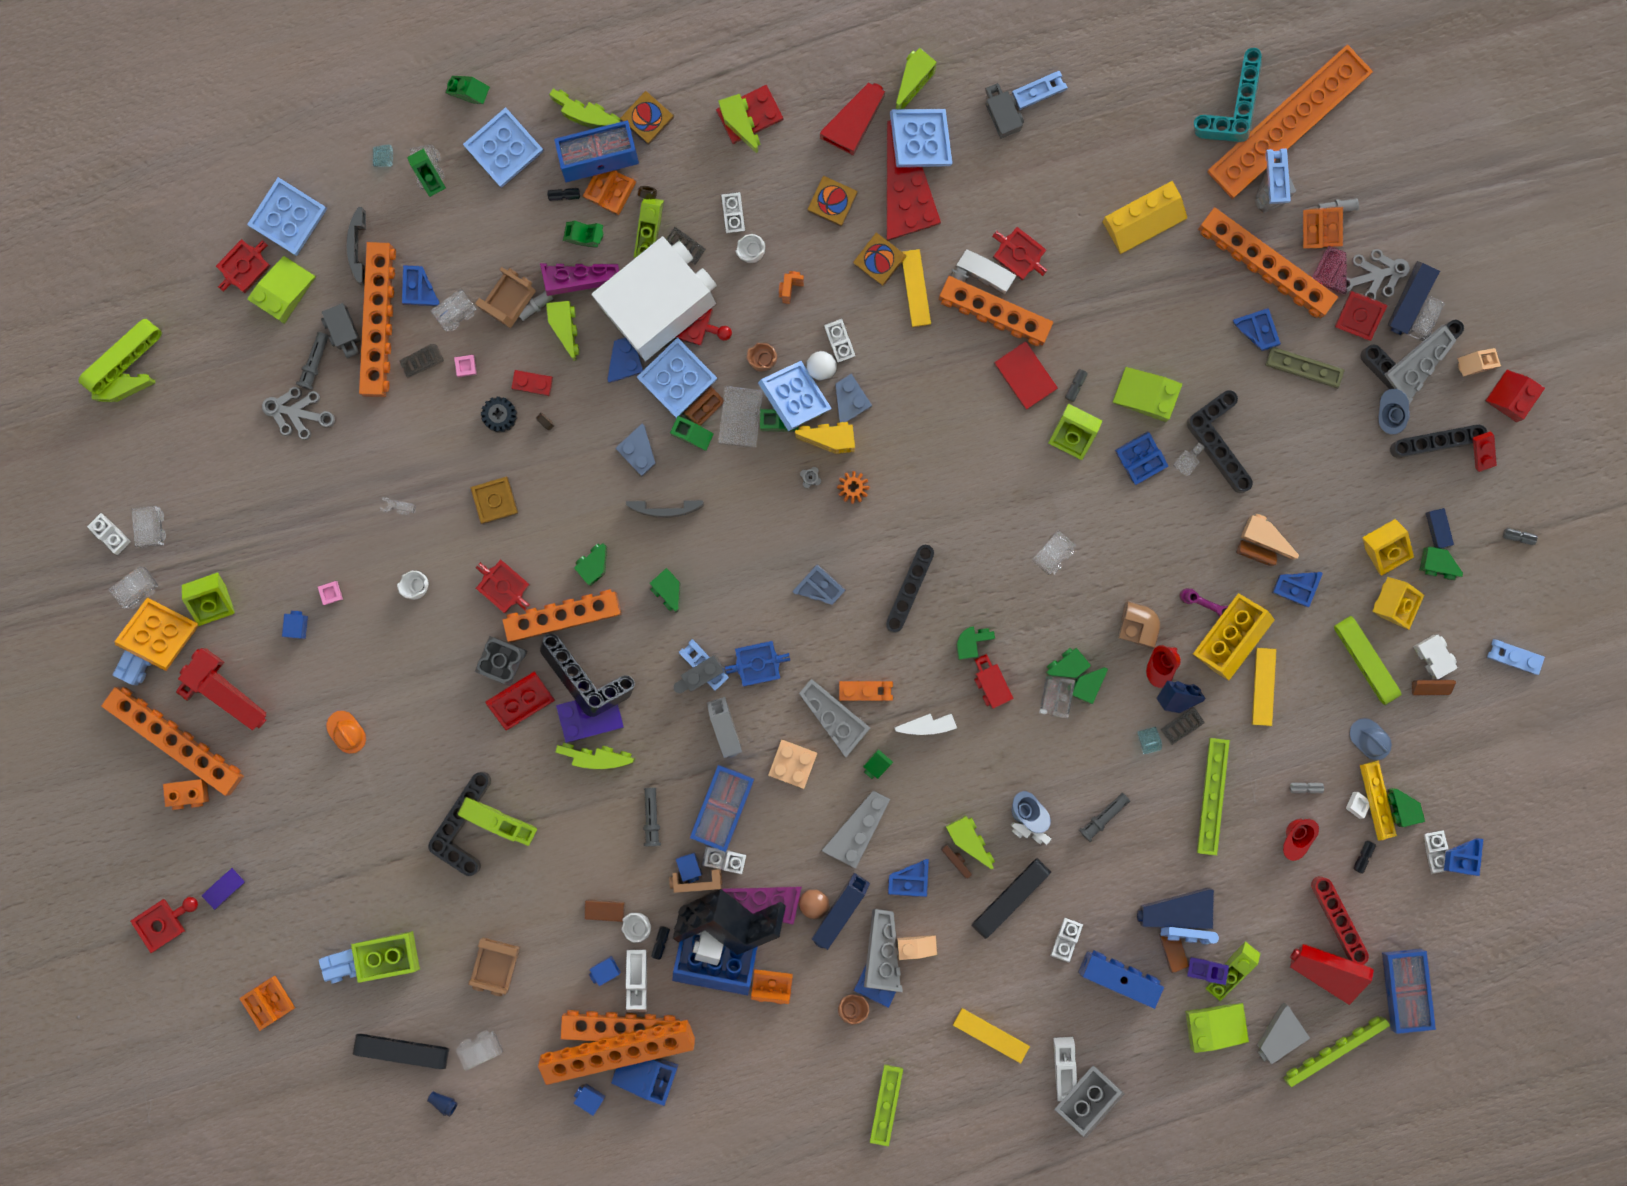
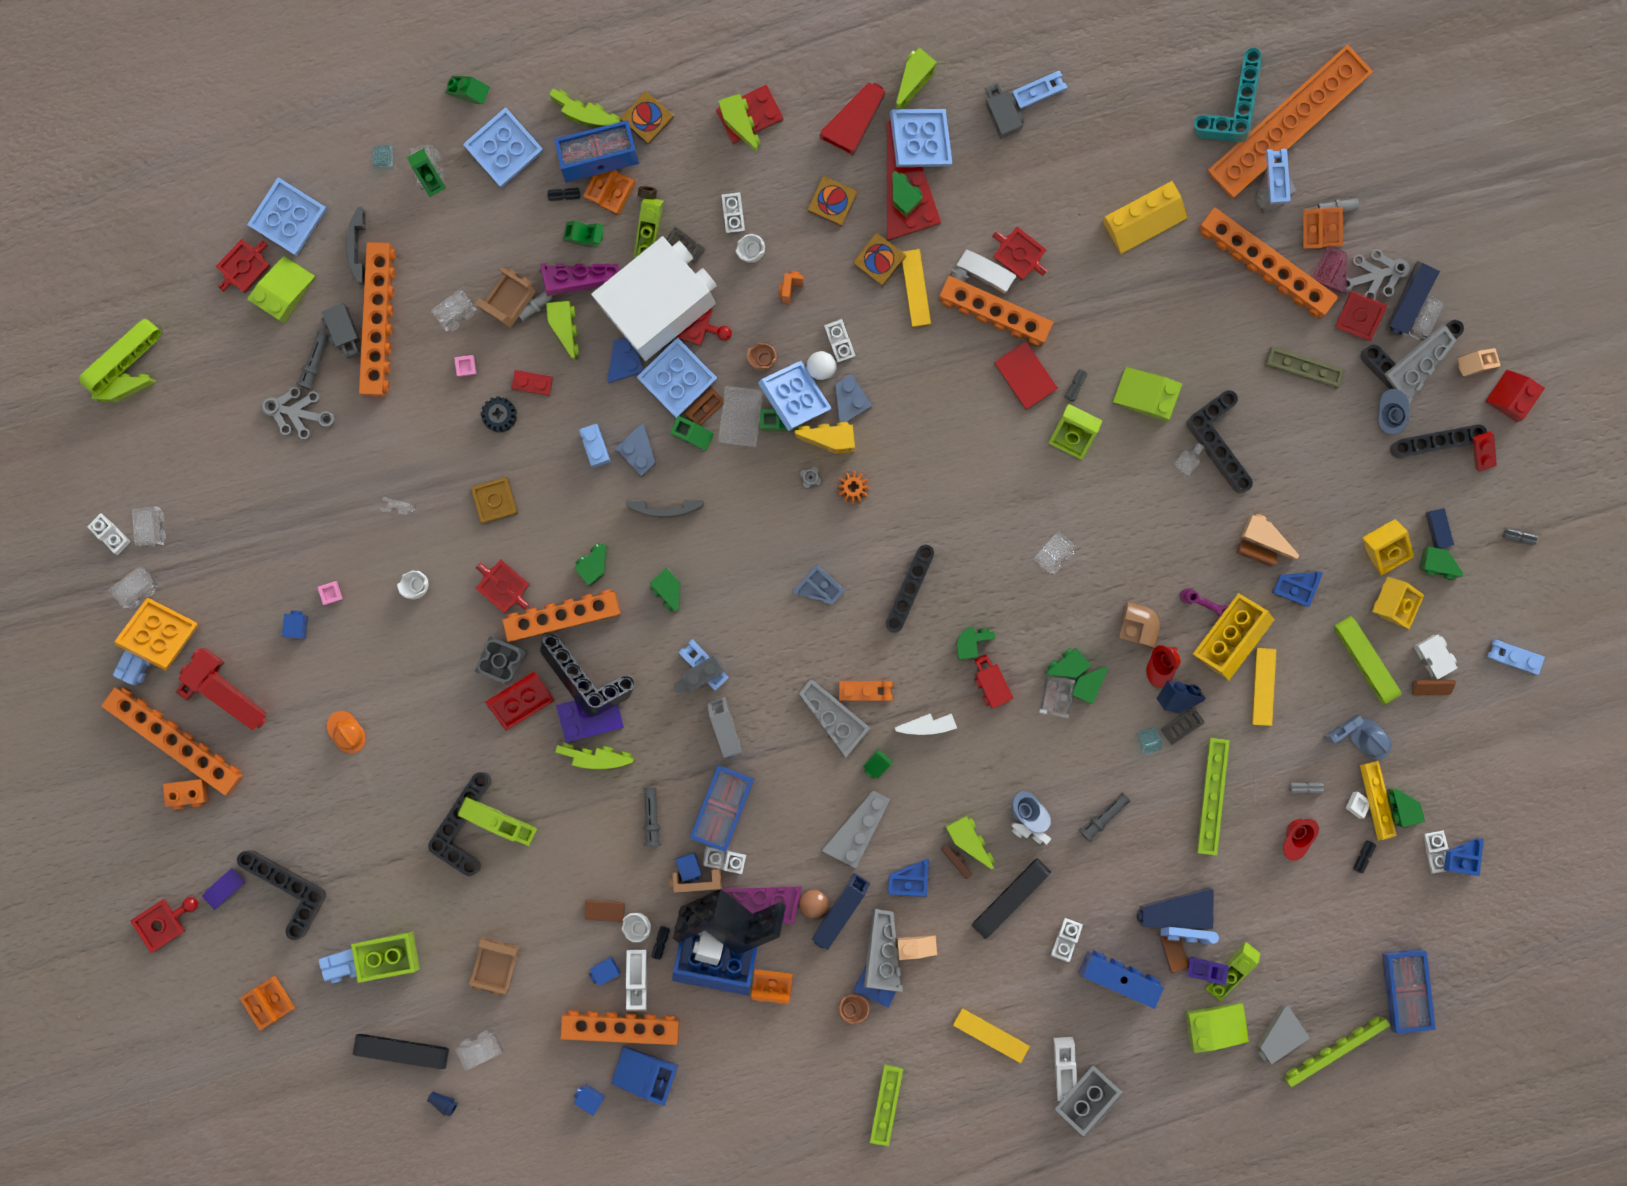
lime slope [182,572,235,626] -> none
clear smoke slope [399,344,444,378] -> none
blue wing [402,265,439,306] -> none
dark brown tile [536,413,555,431] -> none
orange brick [538,1020,695,1085] -> none
blue plate [725,641,790,686] -> none
light nougat plate [768,739,817,789] -> none
blue slope [1115,431,1168,485] -> none
blue wing [1233,308,1281,351] -> none
red slope [1290,944,1374,1005] -> none
red beam [1311,876,1369,965] -> none
none -> black beam [237,850,326,940]
none -> light blue brick [579,424,611,468]
none -> green slope [892,171,923,218]
none -> sand blue wing [1324,715,1364,744]

